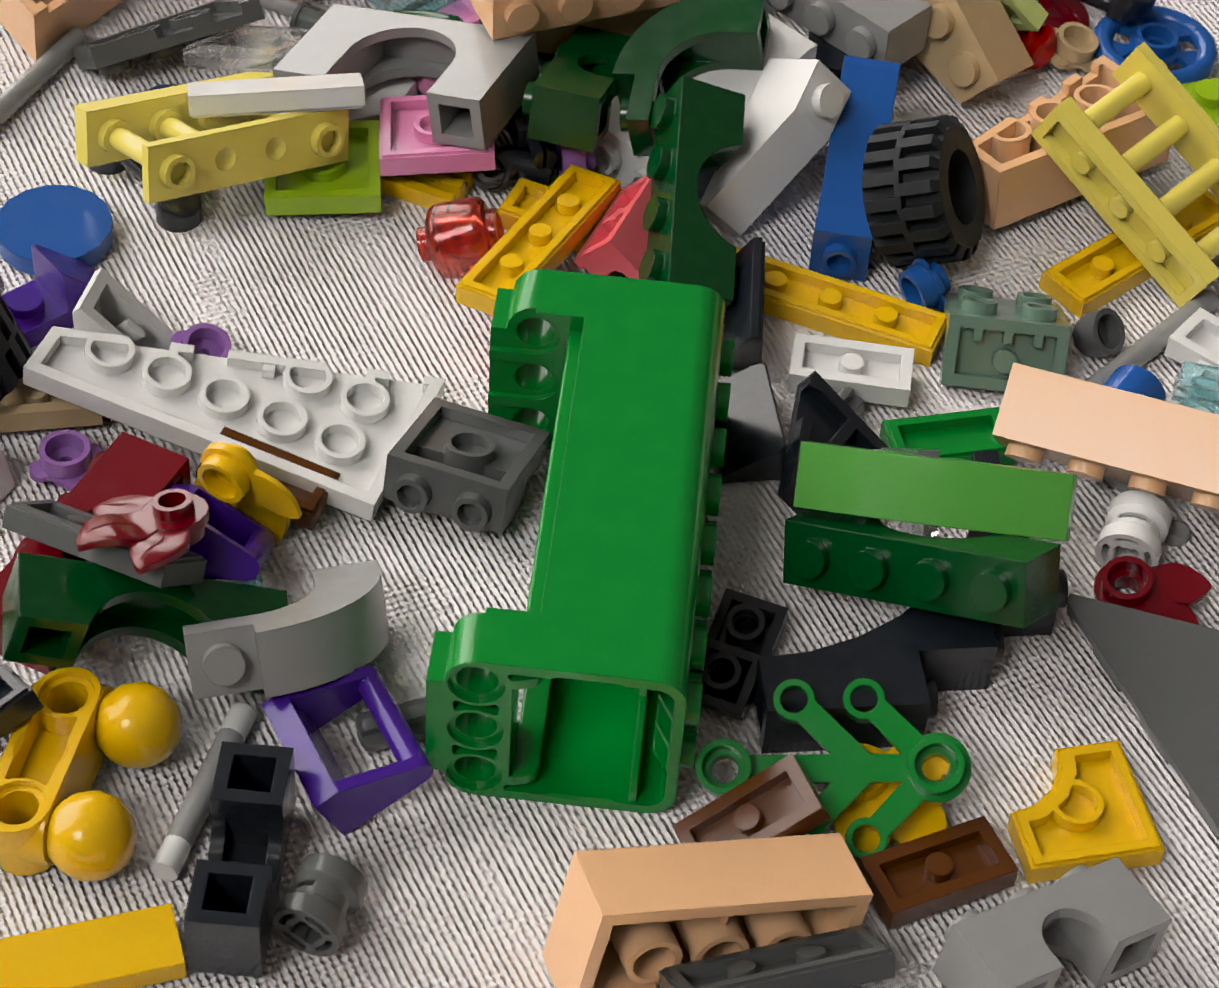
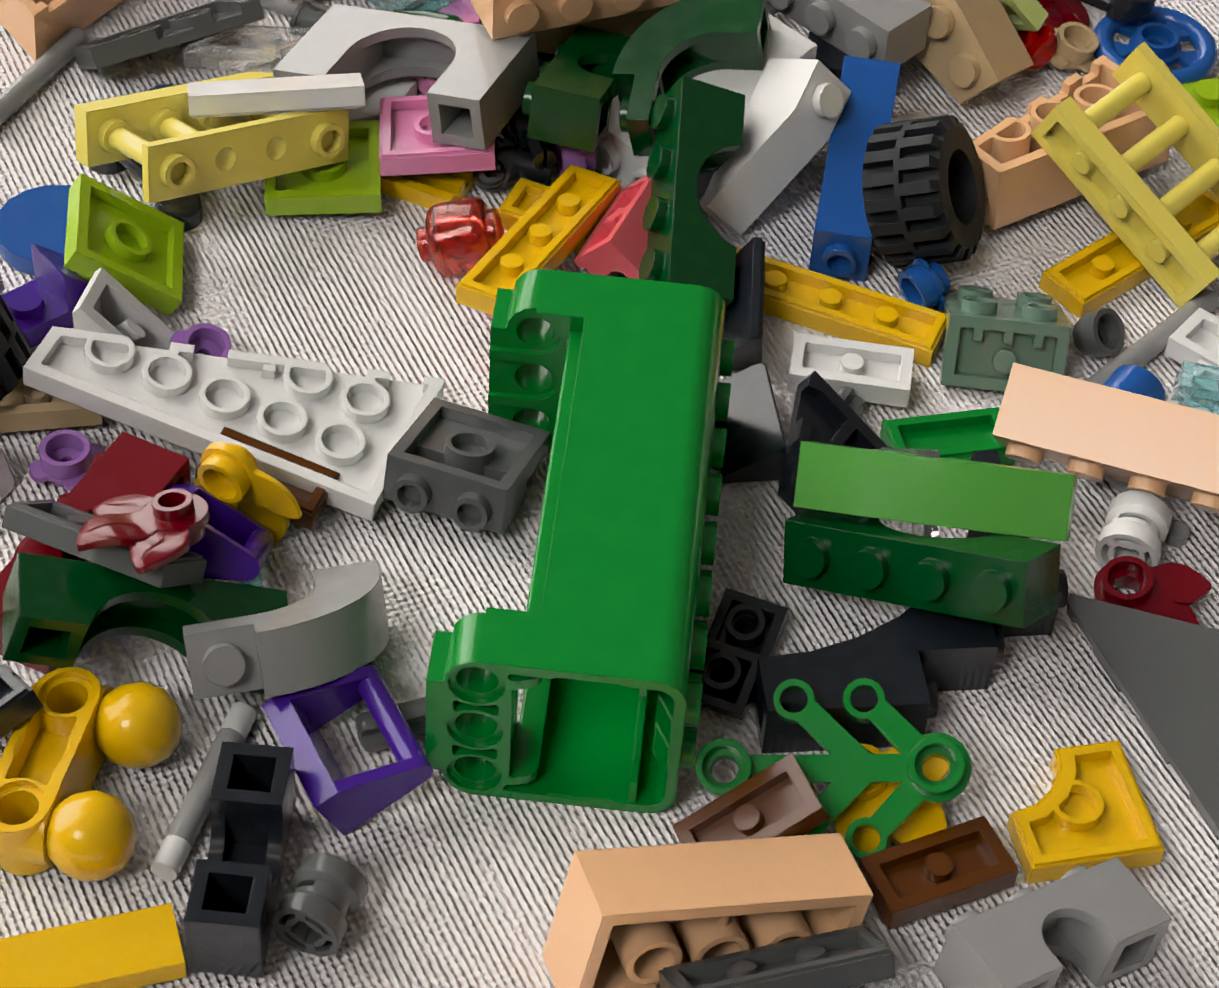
none -> lime plate [64,173,184,316]

